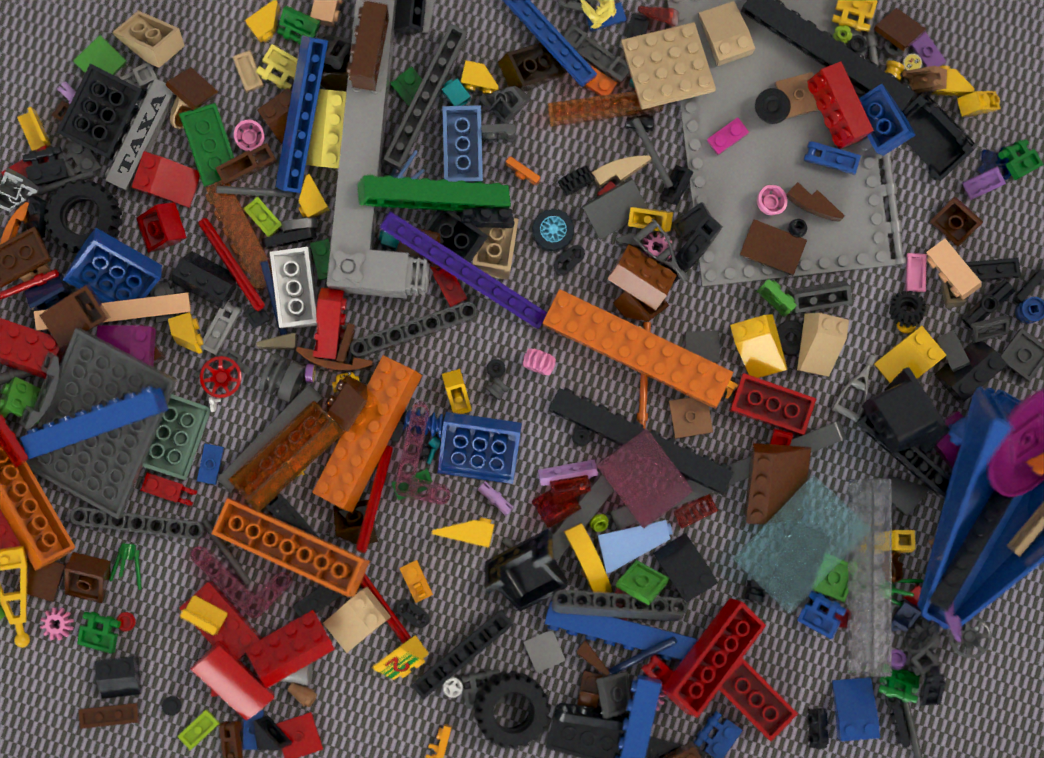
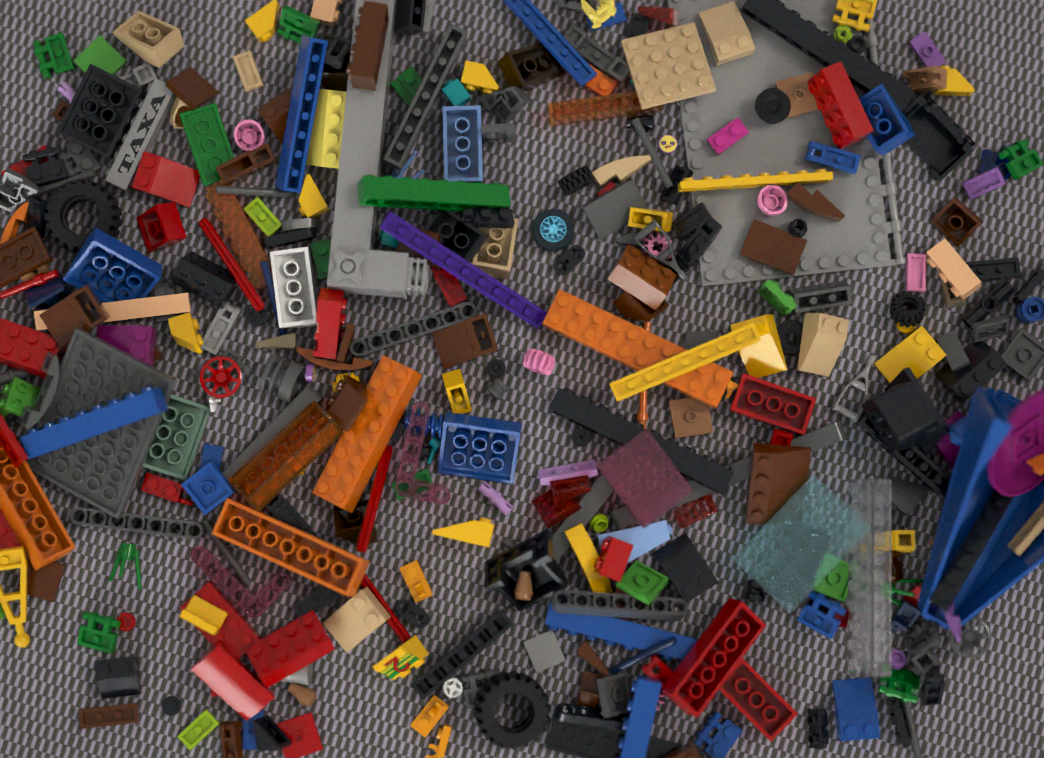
yellow panel [17,106,51,151] -> none
bright pink gear [40,607,74,640] -> none
reddish brown slope [65,552,111,603] -> none
light yellow plate [256,44,298,90] -> none
orange plate [505,156,541,186] -> none
reddish brown tile [874,8,926,51] -> none
dark grey wheel [882,40,902,59] -> none
yellow wheel [884,60,905,82] -> none
light yellow tile [902,54,922,71] -> none
yellow slope [957,91,1000,117] -> none
none -> green plate [33,32,75,79]
none -> blue plate [181,461,236,515]
none -> light orange plate [410,694,450,737]
none -> reddish brown slope [432,313,498,370]
none -> medium nougat cone [514,571,533,600]
none -> red brick [594,535,634,582]
none -> yellow plate [609,323,761,402]
none -> tile [658,135,678,155]
none -> yellow plate [678,169,833,192]

